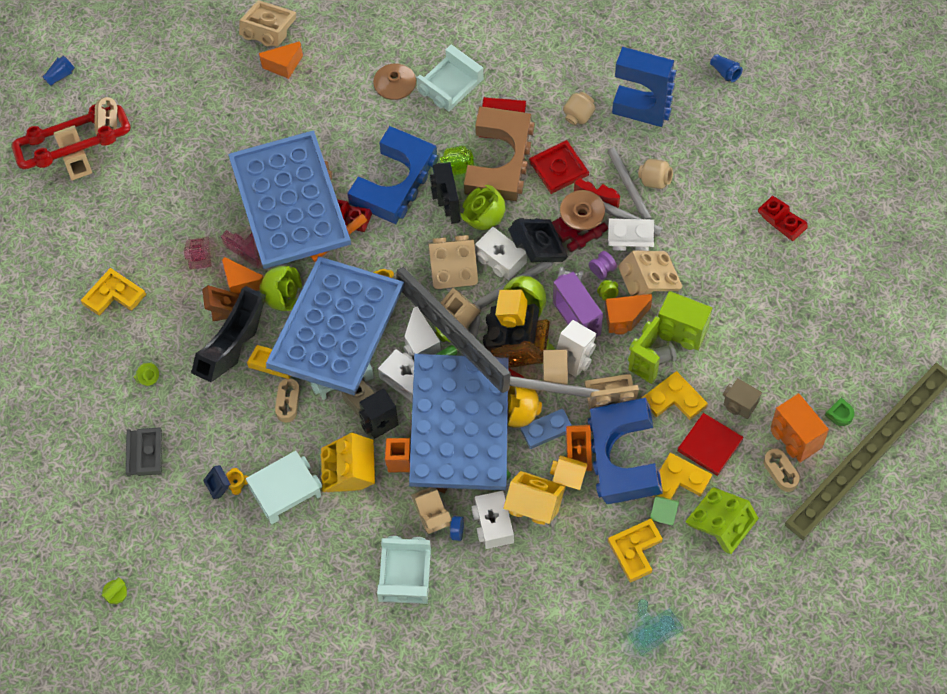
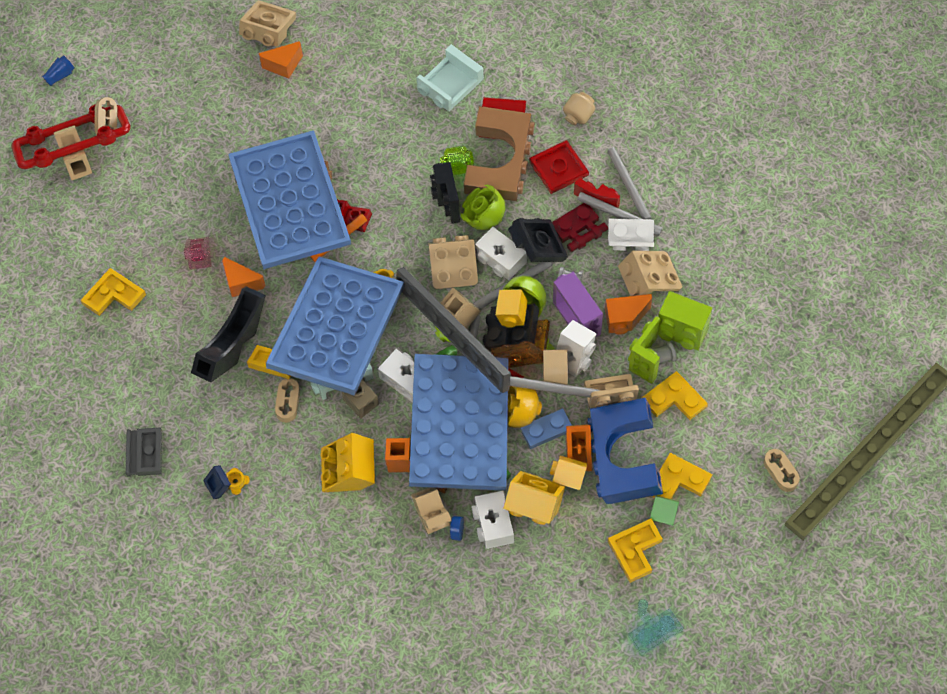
lime plate [101,577,127,604] -> none
lime plate [133,362,159,386] -> none
dark orange slope [202,285,239,321] -> none
clear pink slope [221,230,261,269] -> none
light aqua panel [246,451,322,525] -> none
lime cylinder [260,266,302,311] -> none
blue arch [347,126,439,224] -> none
black brick [358,388,399,439] -> none
medium nougat dish [373,63,416,100] -> none
light aqua panel [377,536,431,604] -> none
white slope [403,306,441,359] -> none
medium nougat dish [560,190,605,230] -> none
medium lavender wheel [588,251,617,280] -> none
lime plate [597,280,619,301] -> none
blue arch [612,47,677,127] -> none
tan head [638,159,673,189] -> none
red tile [677,412,744,476] -> none
lime bracket [686,487,759,554] -> none
blue cone [710,54,743,82] -> none
dark tan brick [723,378,762,419] -> none
red slope [758,196,808,241] -> none
orange brick [771,393,829,463] -> none
bright green tile [825,397,854,426] -> none

